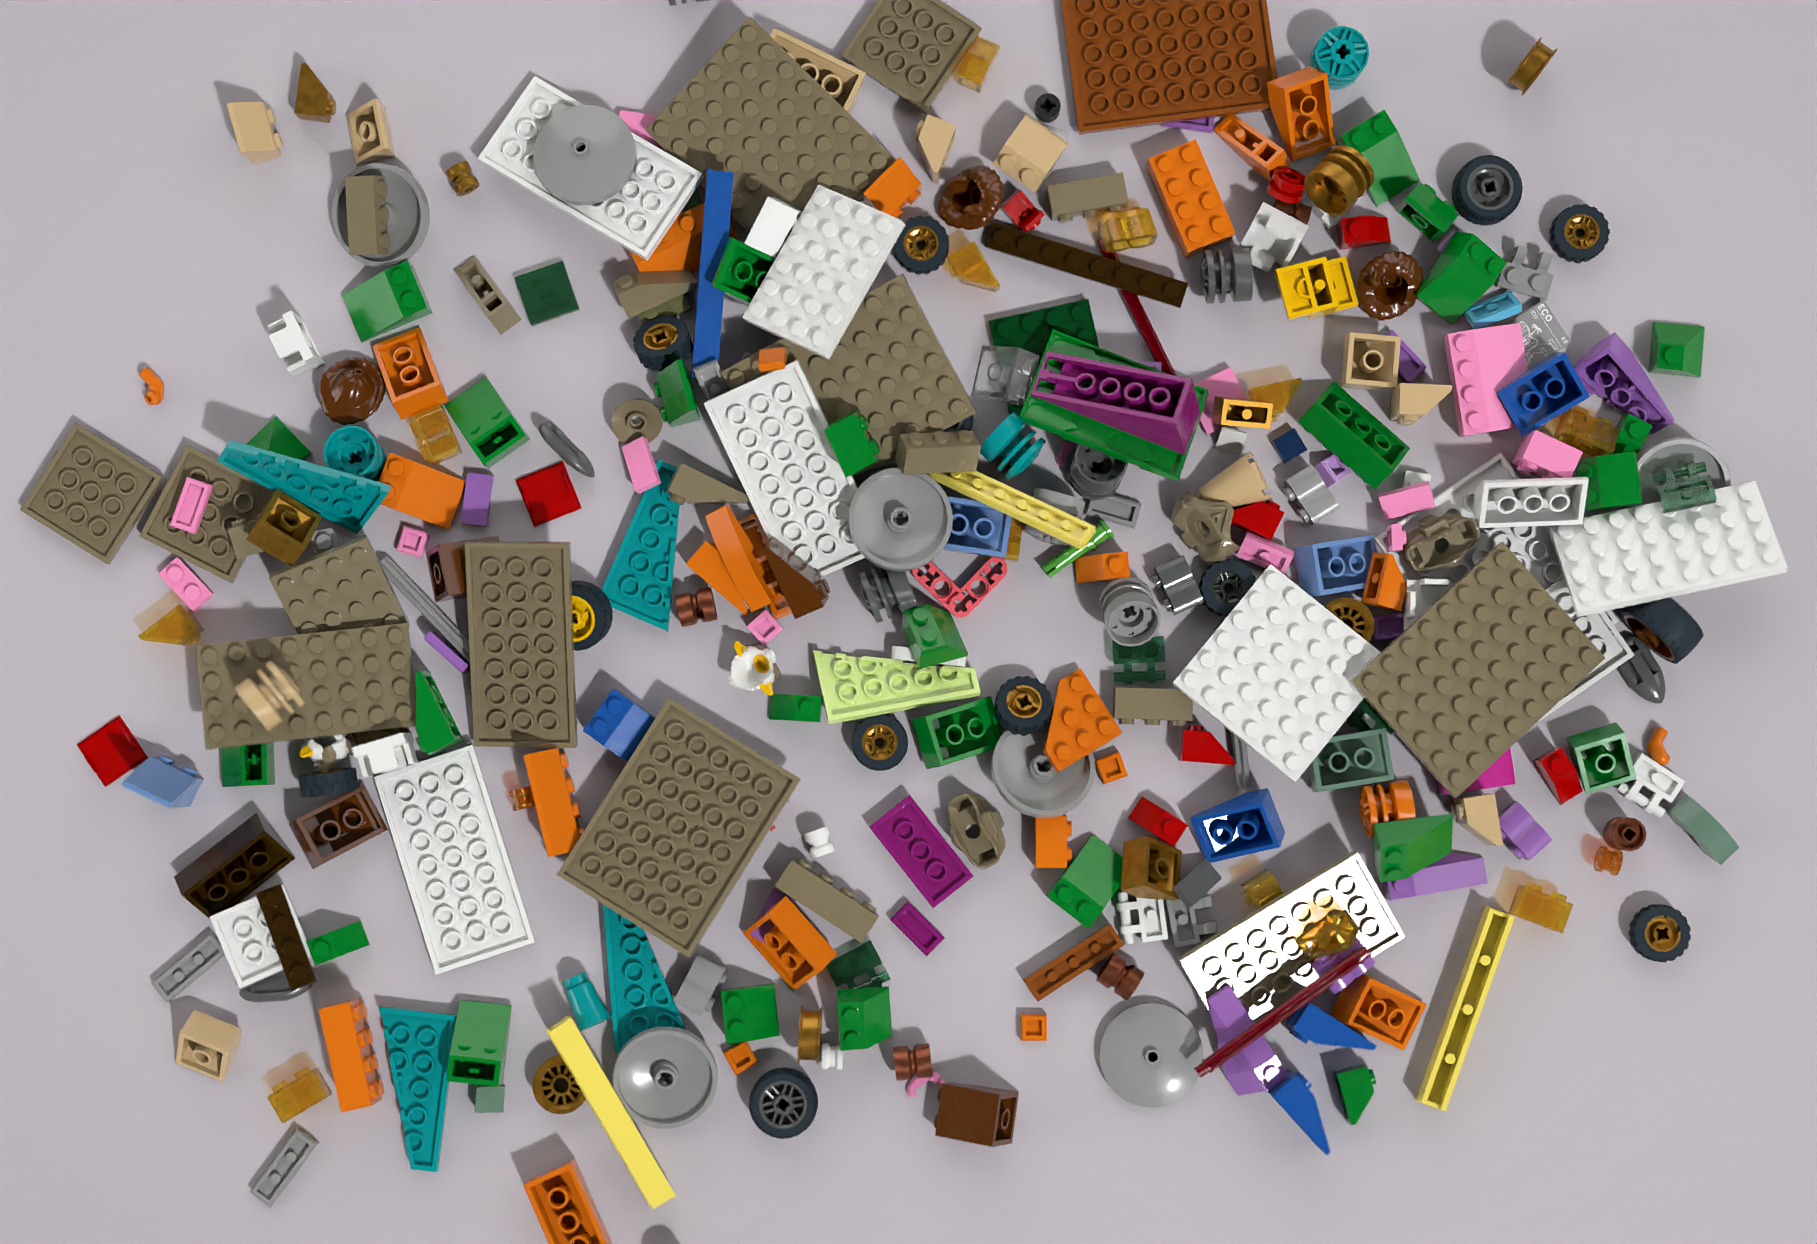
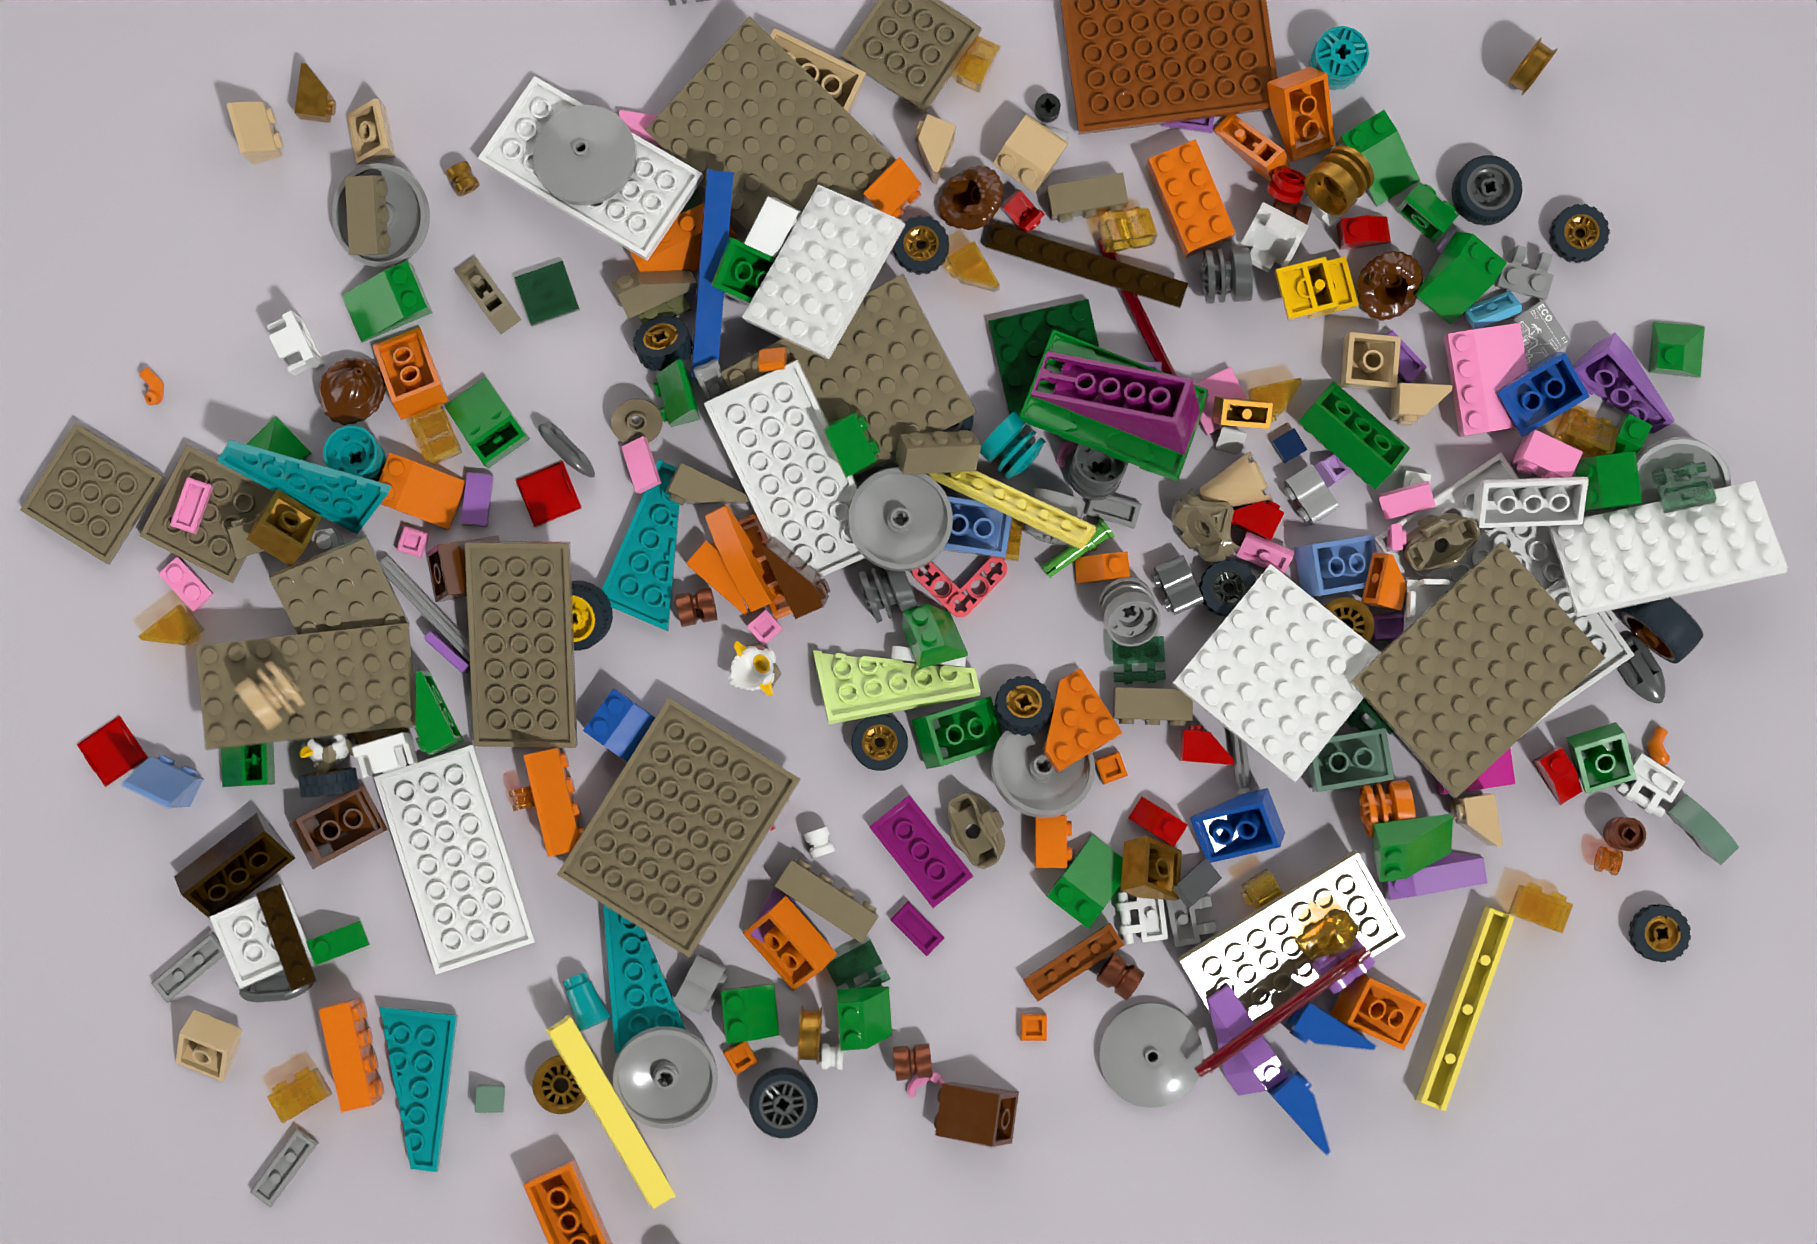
green slope [446,1000,512,1087] -> none
green slope [769,694,822,723] -> none
clear slope [971,345,1040,406] -> none
green slope [1333,1064,1376,1125] -> none
medium lavender brick [1498,801,1552,860] -> none

